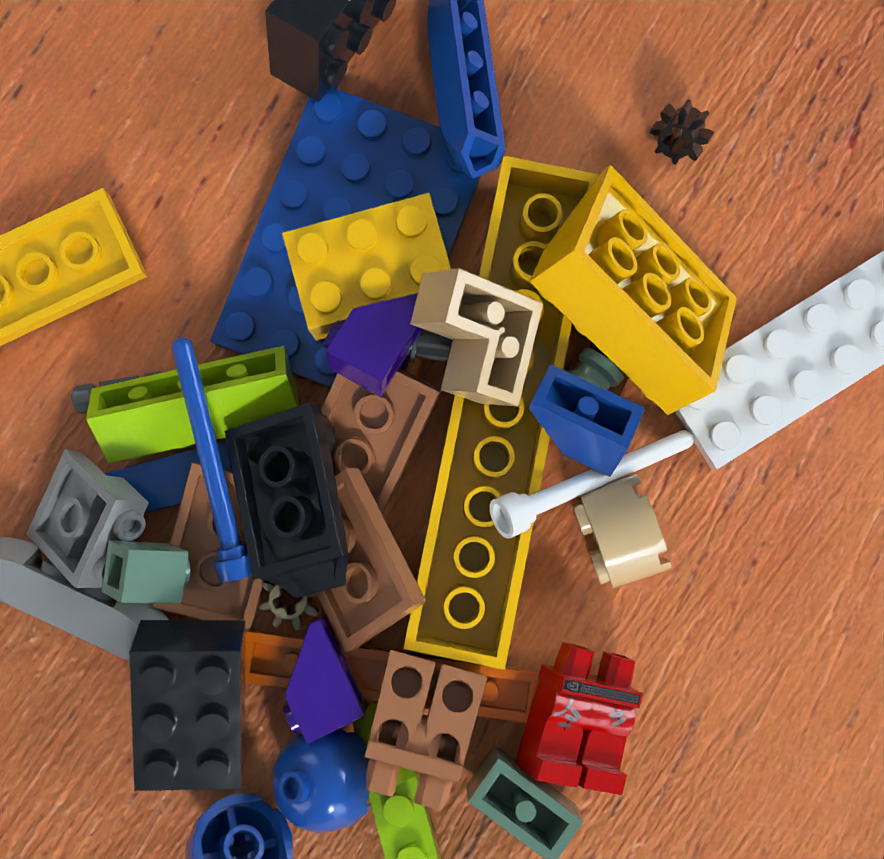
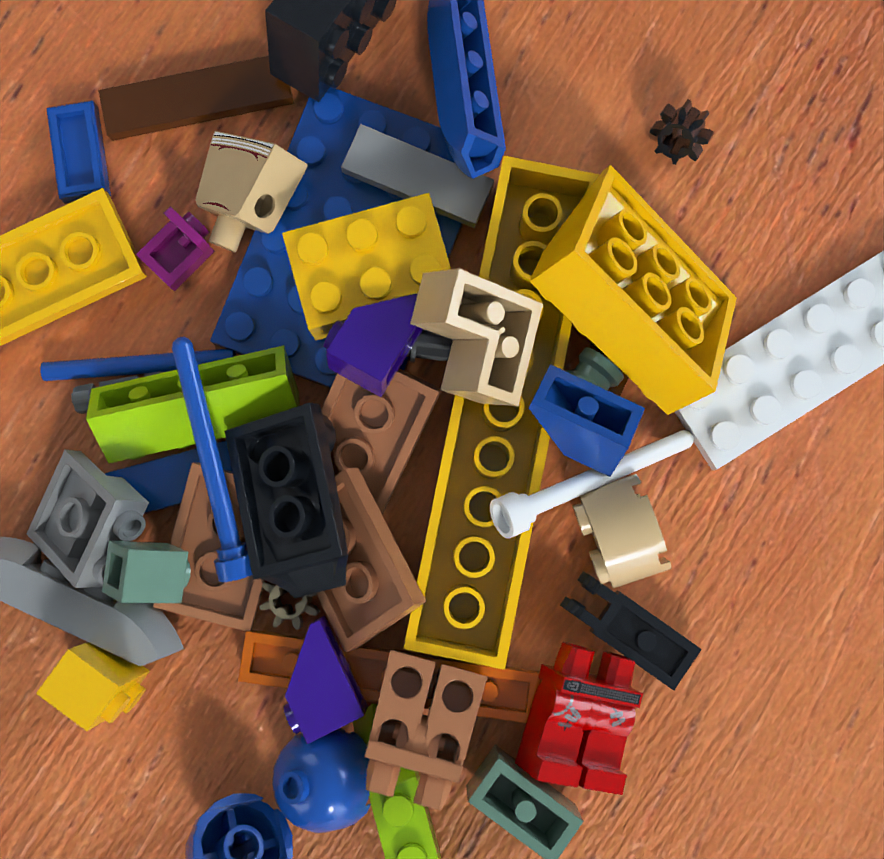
black brick [129,620,246,791] -> none
none -> yellow brick [36,642,150,731]
none -> blue bar [40,349,236,381]
none -> blue tile [46,101,111,203]
none -> reddish brown tile [98,56,294,141]
none -> magenta bracket [136,206,215,292]
none -> tan torso [195,131,308,253]
none -> light grey tile [341,124,494,228]
none -> black hinge [560,571,702,690]

